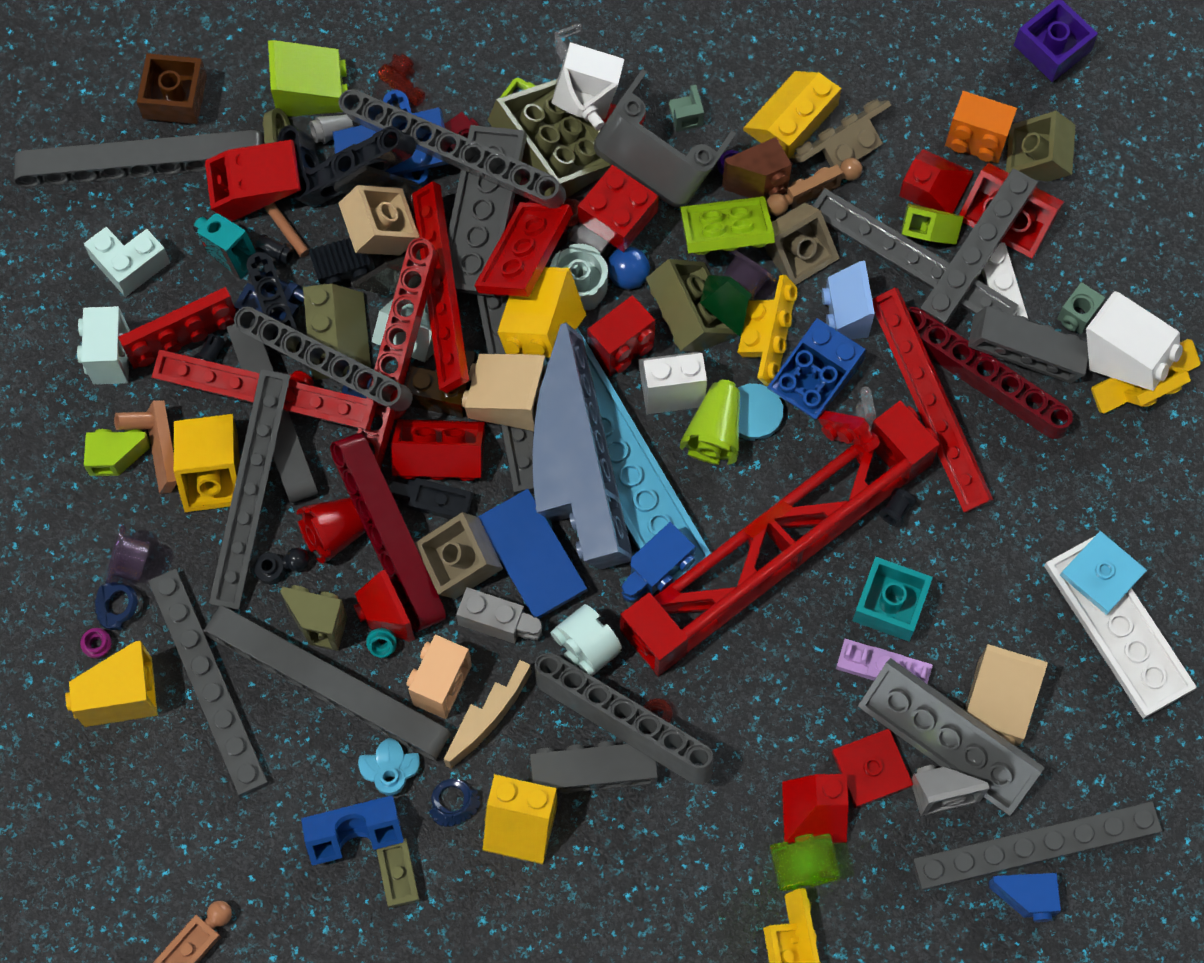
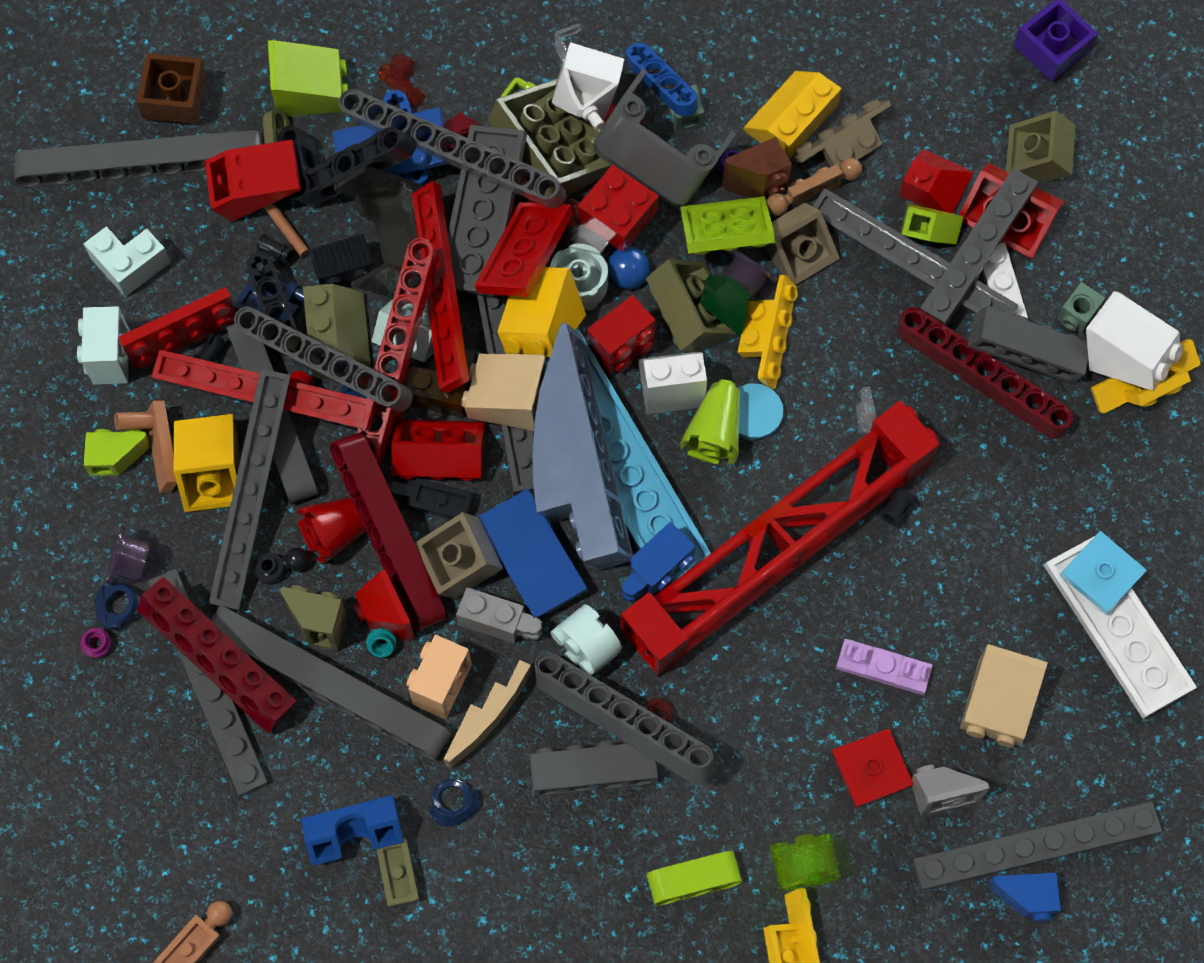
yellow slope [65,641,158,727] -> none
teal torso [193,213,256,280] -> none
light grey cone [309,114,353,144] -> none
tan brick [338,185,420,255] -> none
medium azure plate [358,738,420,796] -> none
yellow slope [482,774,558,864] -> none
blue slope [767,318,866,420] -> none
red slope [782,774,848,844] -> none
red plate [817,410,880,452] -> none
light blue slope [822,261,875,339] -> none
teal brick [852,556,933,642] -> none
dark grey plate [857,658,1045,816] -> none
red plate [872,287,993,513] -> none
orange brick [945,91,1017,163] -> none
none -> dark red brick [137,576,296,734]
none -> blue beam [626,43,698,116]
none -> lime beam [646,851,742,906]

